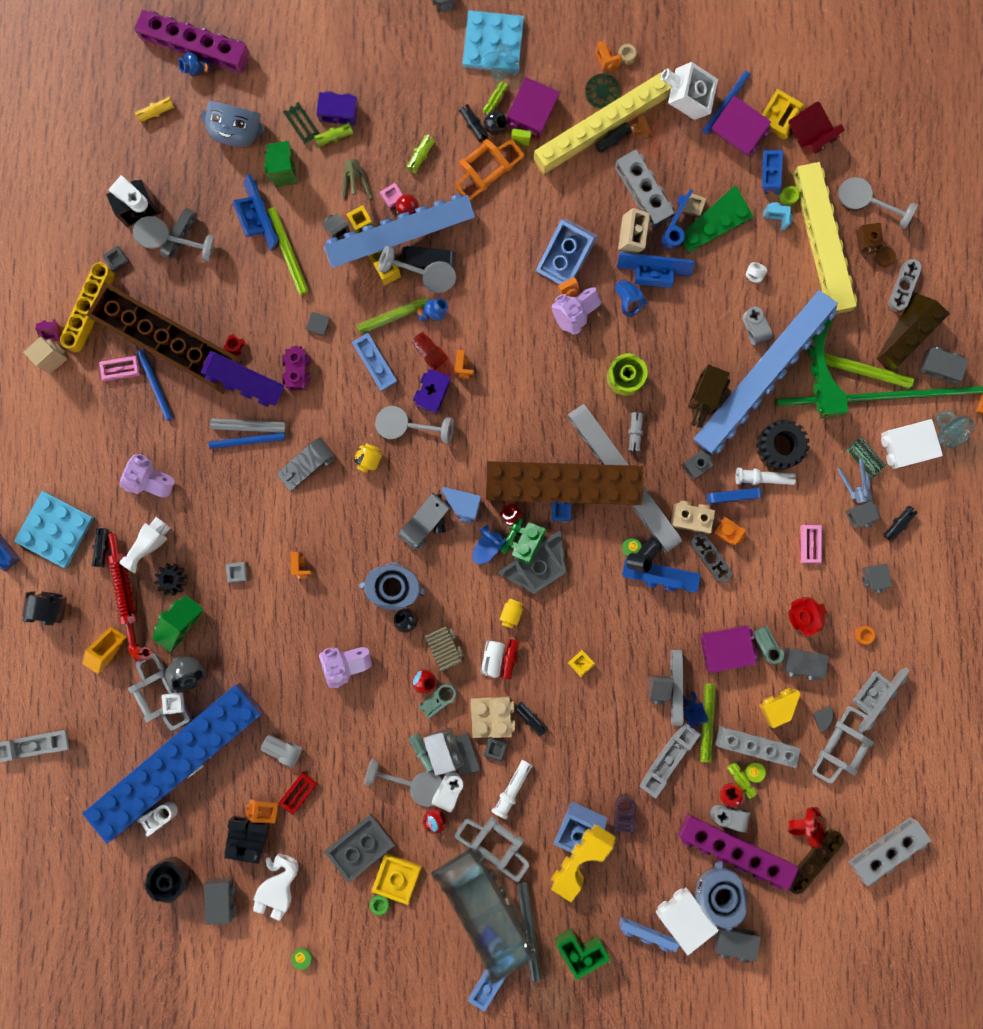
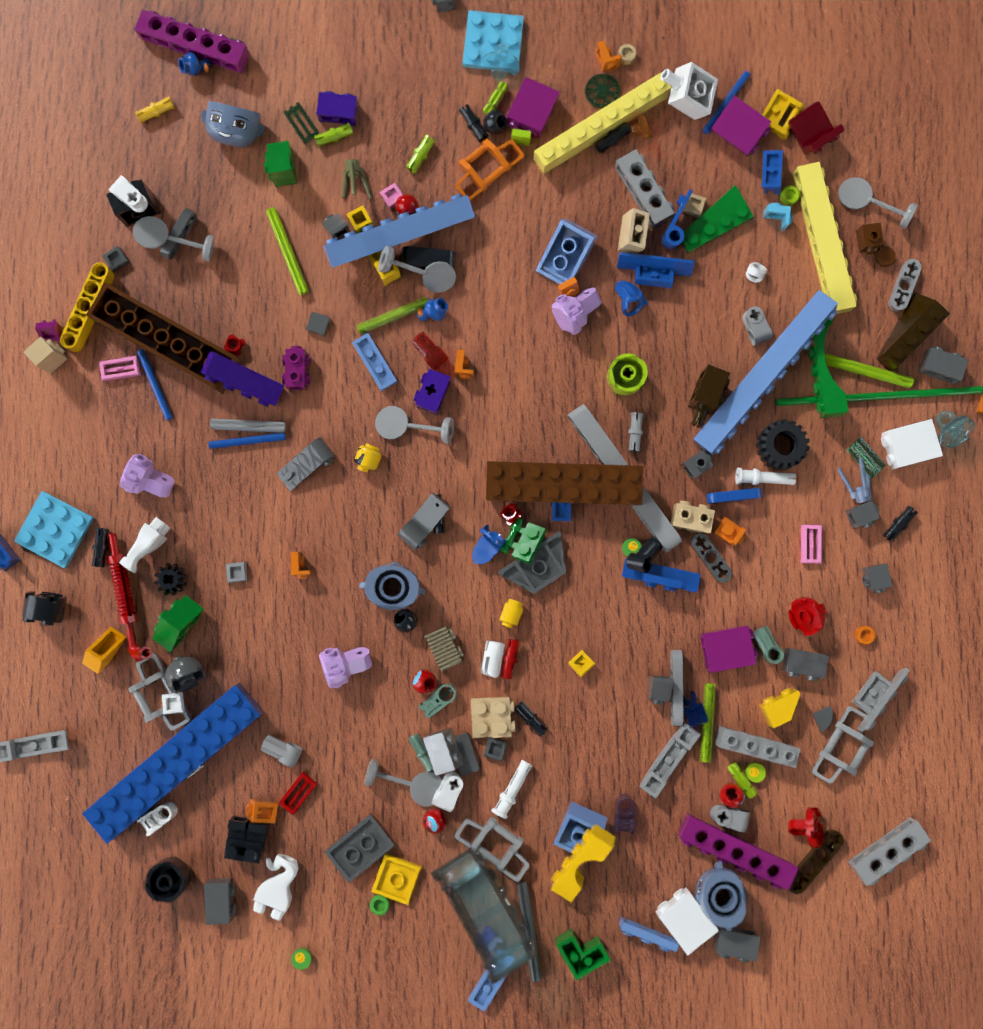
blue bracket [232,174,278,250] -> none
medium blue slope [442,487,481,524] -> none

